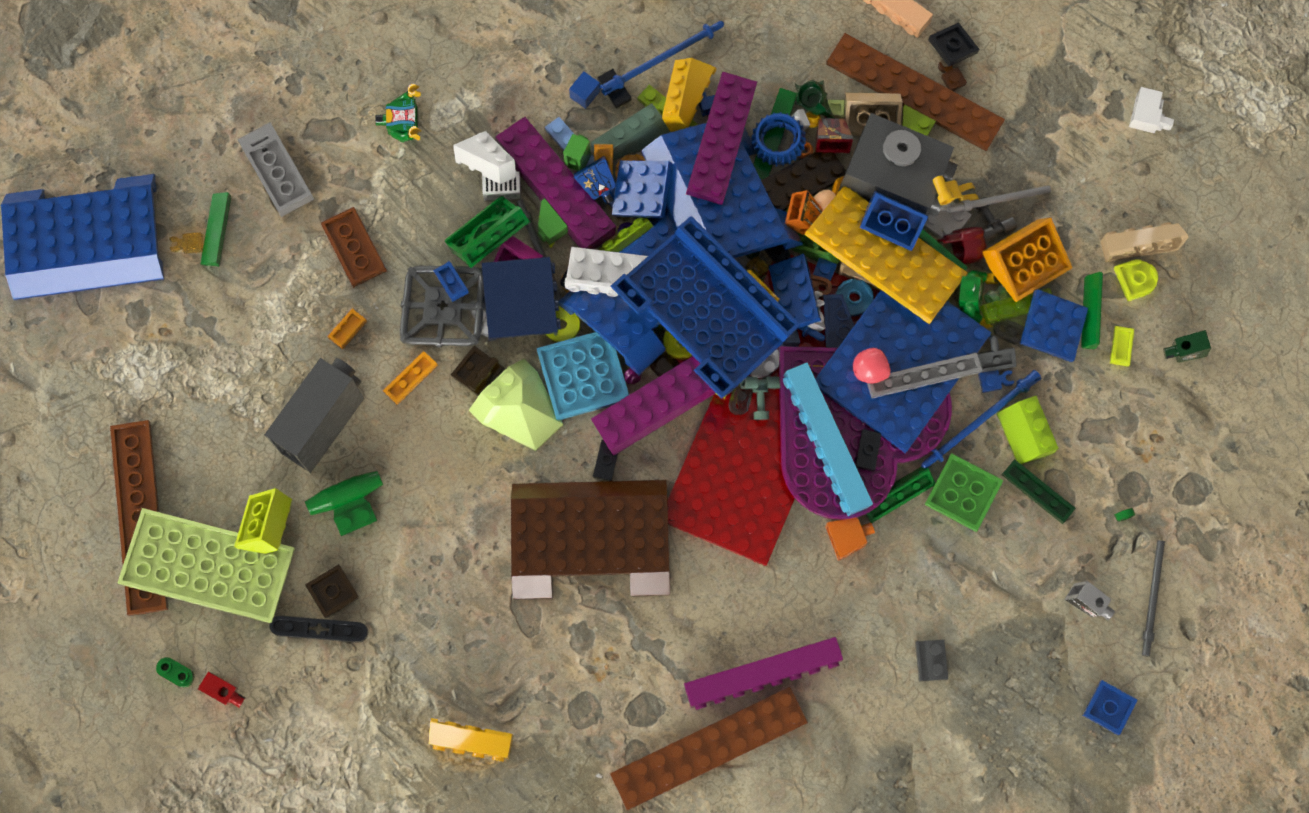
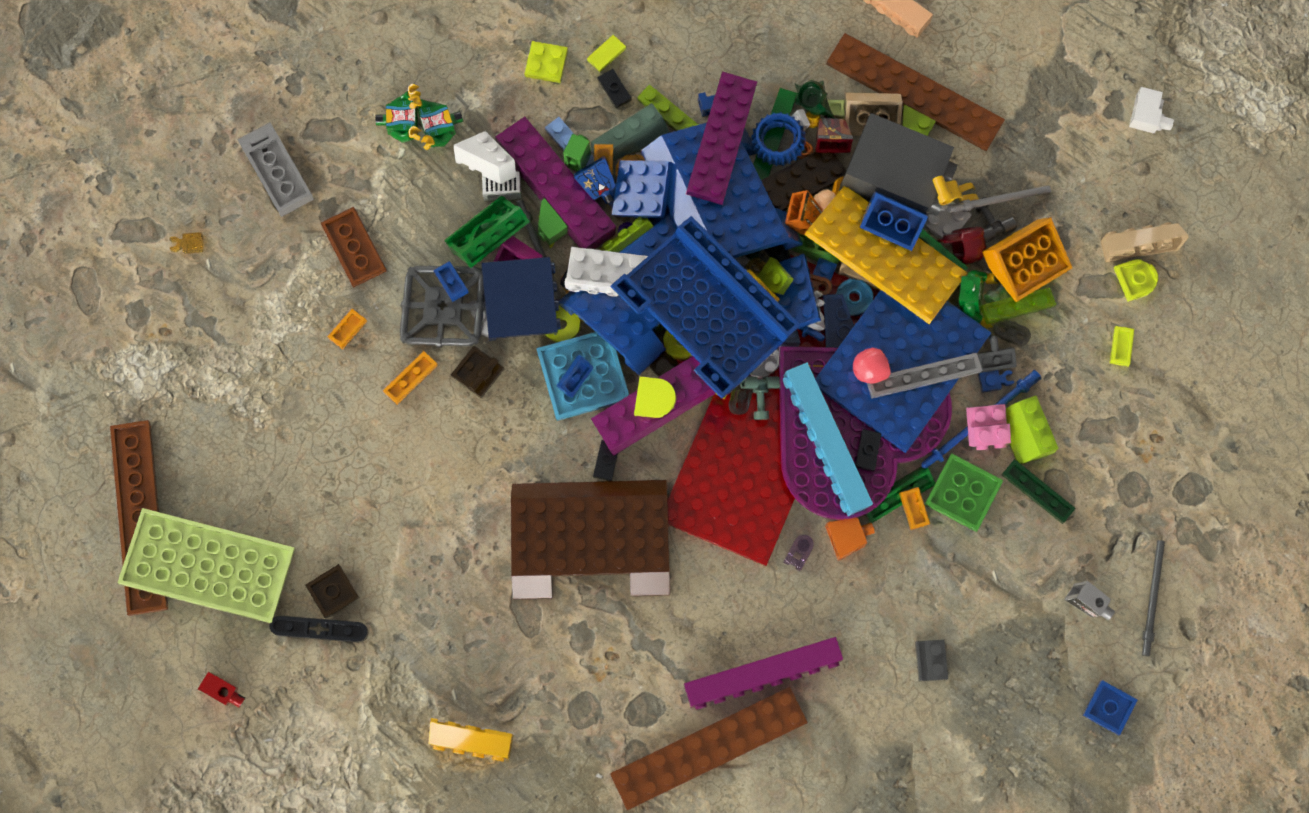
blue slope [1,174,164,300] -> none
green plate [156,657,195,688] -> none
green slope [200,192,231,267] -> none
neon yellow slope [234,488,292,554] -> none
dark grey brick [264,358,364,473] -> none
green plate [305,471,383,536] -> none
yellowish green wedge [469,359,563,451] -> none
blue piece [569,71,600,109] -> none
blue bar [600,21,724,96] -> none
magenta plate [624,368,642,384] -> none
yellow wedge [662,58,717,132] -> none
light grey tile [883,130,921,167] -> none
black plate [928,23,980,66] -> none
reddish brown plate [938,62,967,91] -> none
blue plate [1020,289,1088,362] -> none
green slope [1081,272,1103,350] -> none
green tile [1115,508,1135,522] -> none
dark green torso [1163,330,1211,363] -> none
none -> torso [409,94,464,150]
none -> neon yellow plate [524,41,568,83]
none -> blue plate [556,355,594,398]
none -> neon yellow tile [587,35,626,72]
none -> neon yellow tile [634,377,676,418]
none -> lime wing [758,257,794,295]
none -> plate [783,535,814,572]
none -> light orange plate [899,487,930,530]
none -> bright pink plate [966,404,1011,450]

